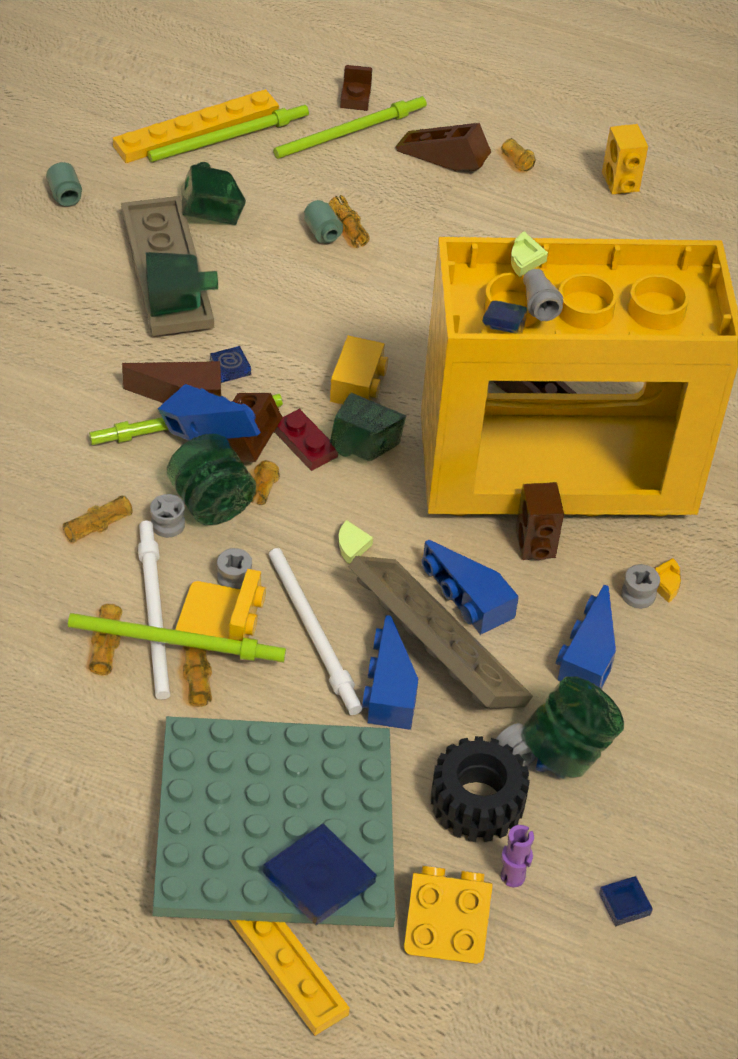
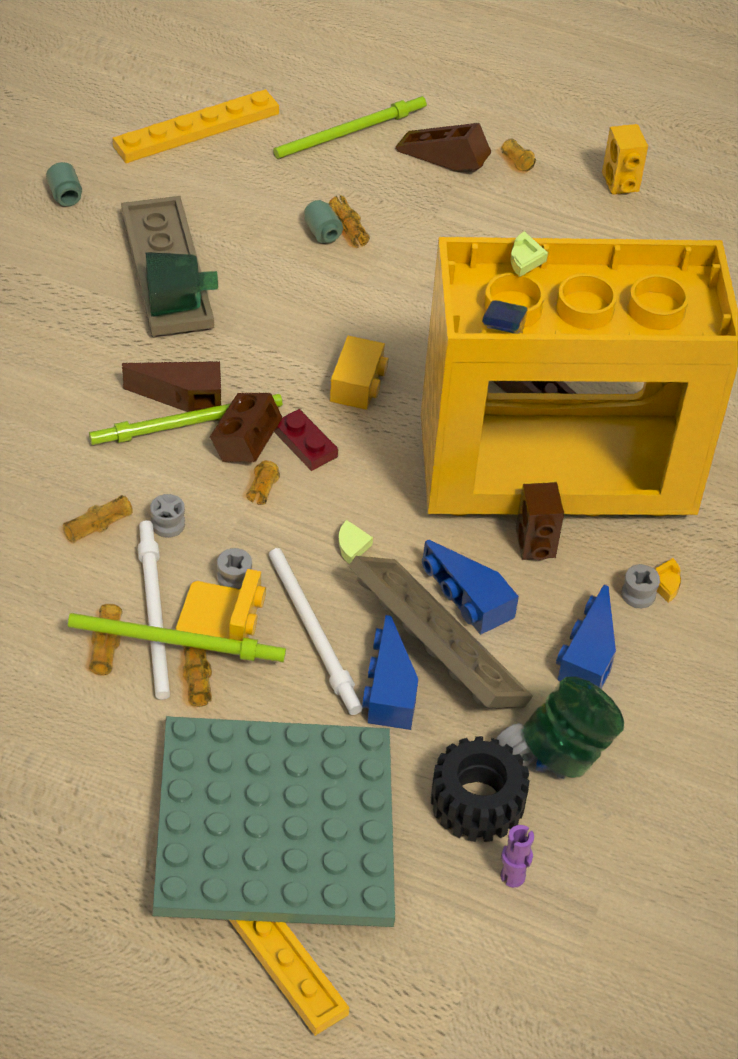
lime bar [147,105,309,162] -> none
blue slope [157,384,261,441] -> none
clear green wheel [167,434,256,525] -> none
clear green torso [182,162,246,225] -> none
clear blue tile [210,346,251,383] -> none
clear blue tile [263,823,377,925] -> none
clear green torso [330,393,406,461] -> none
reddish brown bracket [340,65,373,111] -> none
yellow bracket [404,865,493,964] -> none
light grey cone [523,269,563,321] -> none
clear blue tile [599,876,653,927] -> none

